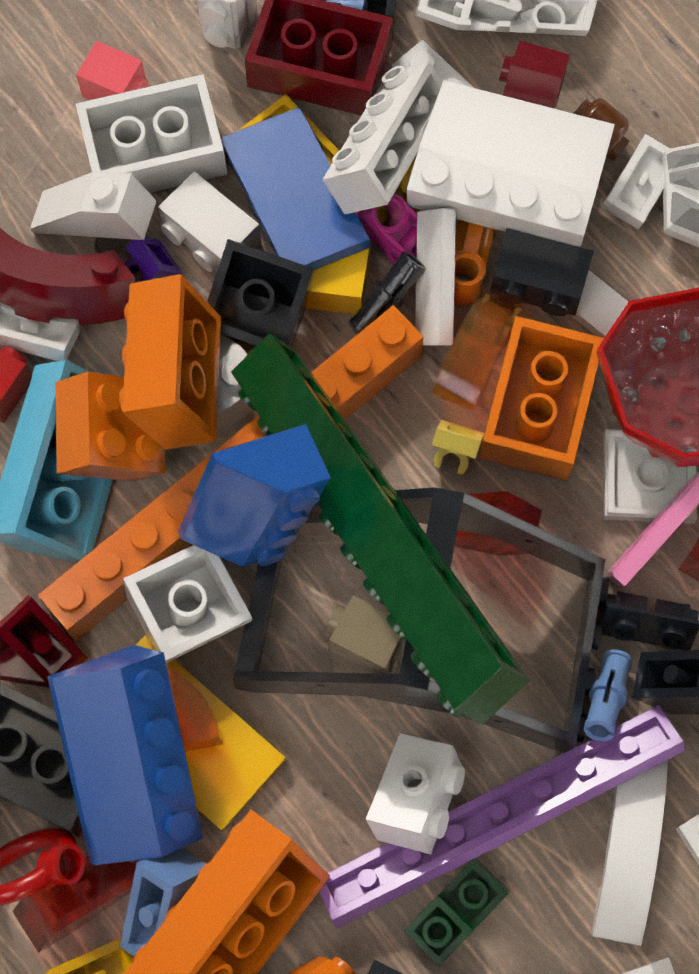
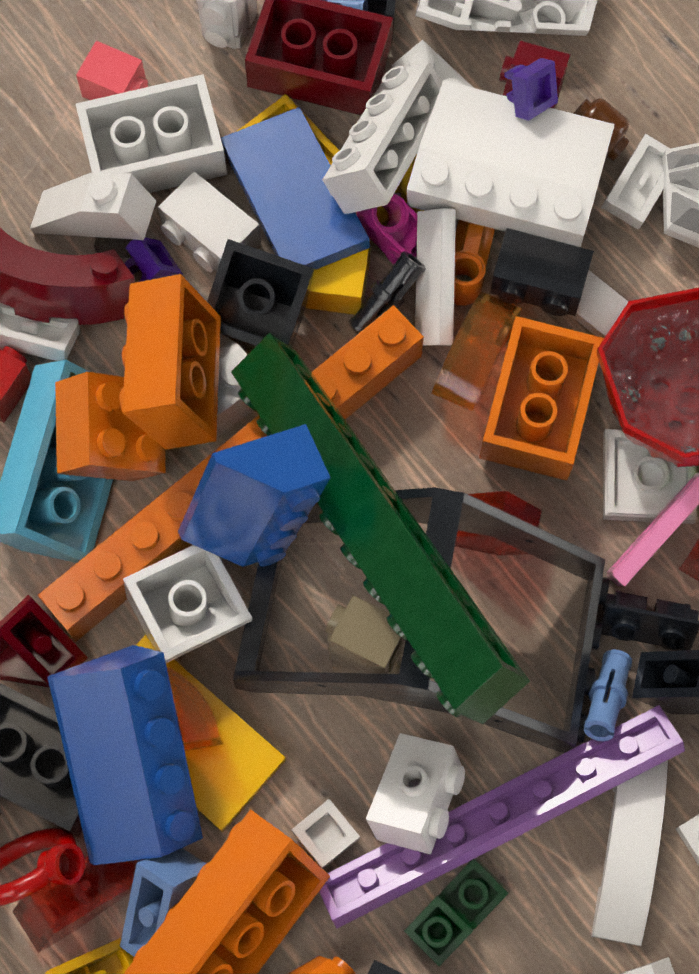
light yellow tile [432,420,485,475] -> none
none -> white plate [291,799,360,869]
none -> dark purple tile [504,58,558,121]

